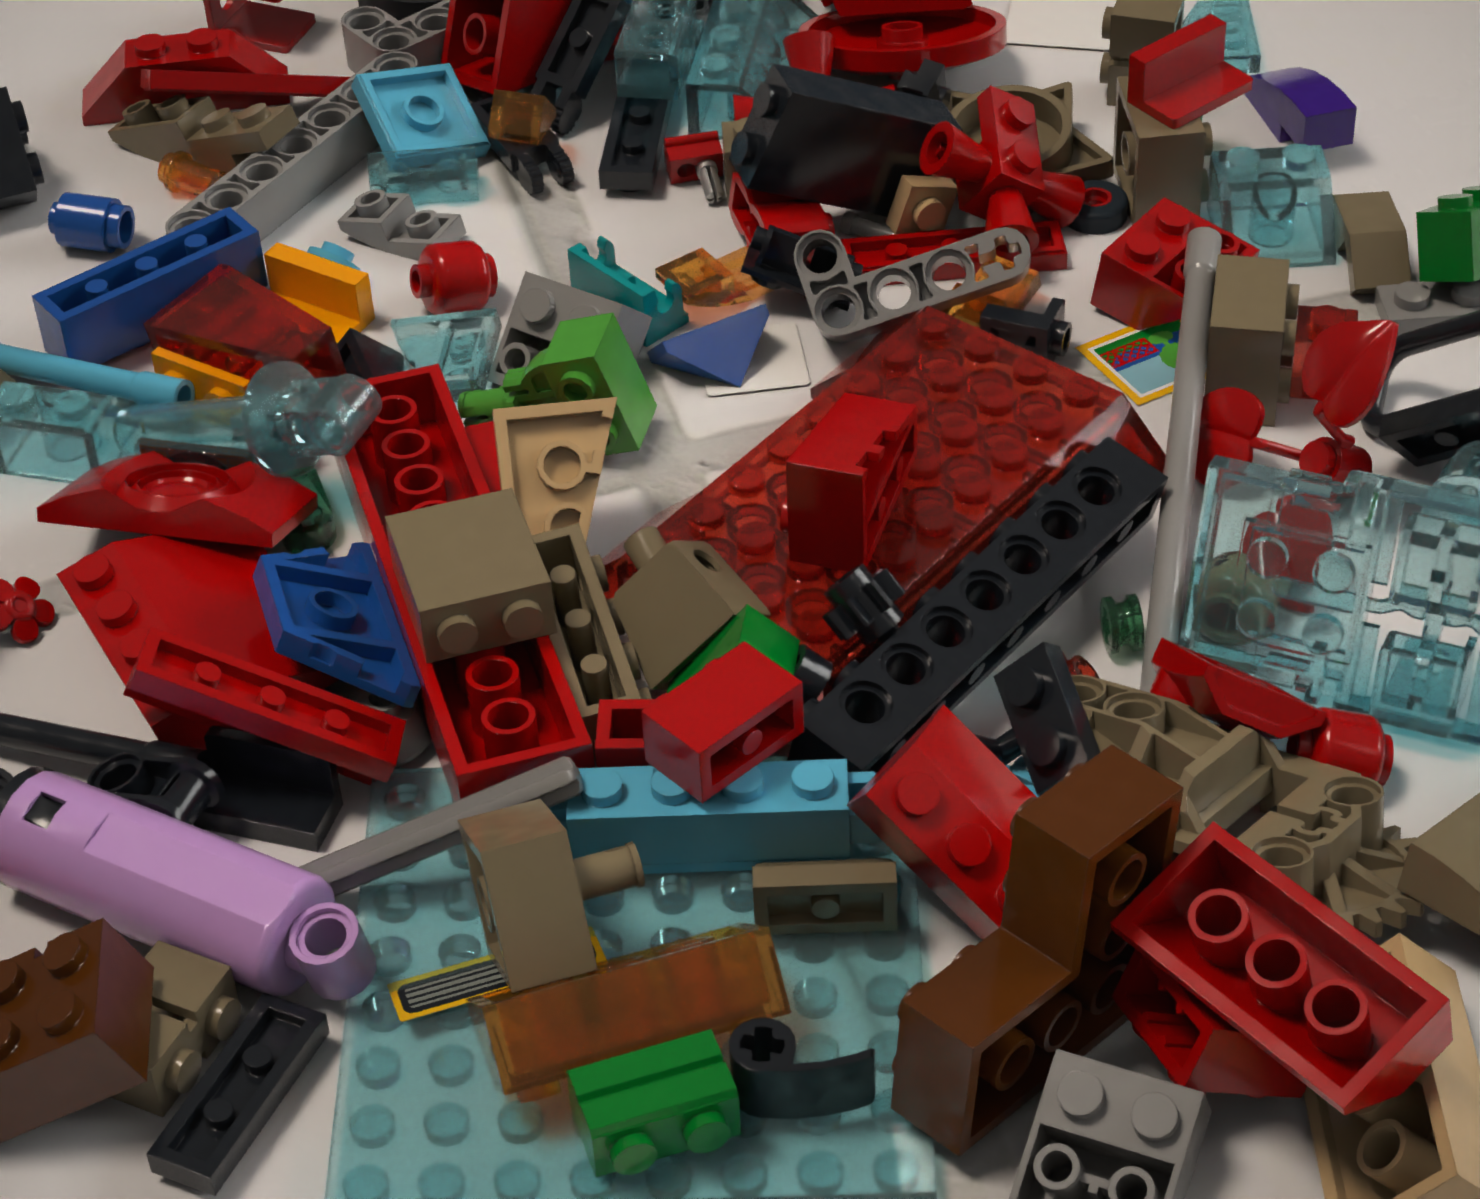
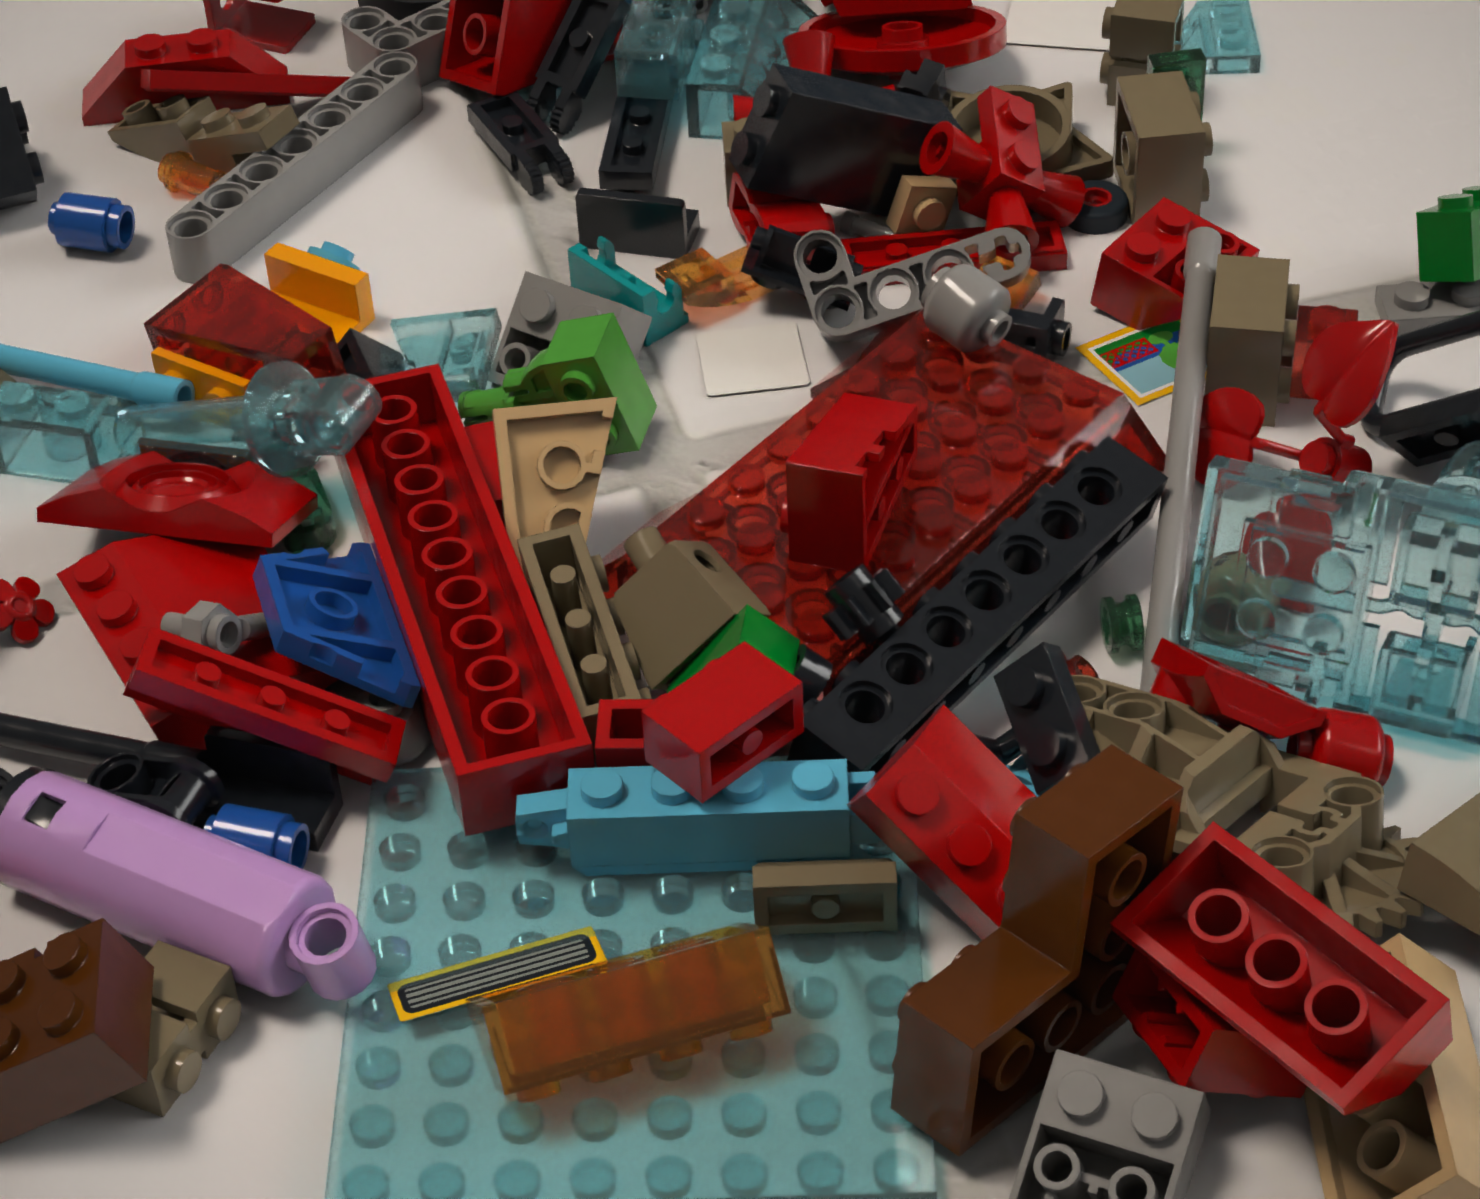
blue brick [32,206,268,364] -> none
black plate [146,993,330,1196] -> none
light grey axle [299,756,583,897] -> none
light grey slope [337,189,467,260] -> none
medium azure tile [351,63,491,170] -> none
clear light blue hinge [367,146,479,204] -> none
dark tan brick [385,488,557,663] -> none
red head [410,240,498,316] -> none
dark tan brick [458,798,645,993] -> none
clear orange slope [488,89,556,145] -> none
green brick [566,1029,741,1178] -> none
blue slope [647,304,770,387] -> none
red piece [664,130,724,204] -> none
black panel [729,1018,876,1119] -> none
red panel [1127,14,1253,129] -> none
clear light blue slope [1206,144,1337,268] -> none
dark purple slope [1245,67,1357,154] -> none
dark tan slope [1331,191,1411,295] -> none
none -> light grey piece [160,600,270,655]
none -> blue brick [203,803,310,869]
none -> black panel [575,188,700,260]
none -> light grey head [921,263,1012,353]

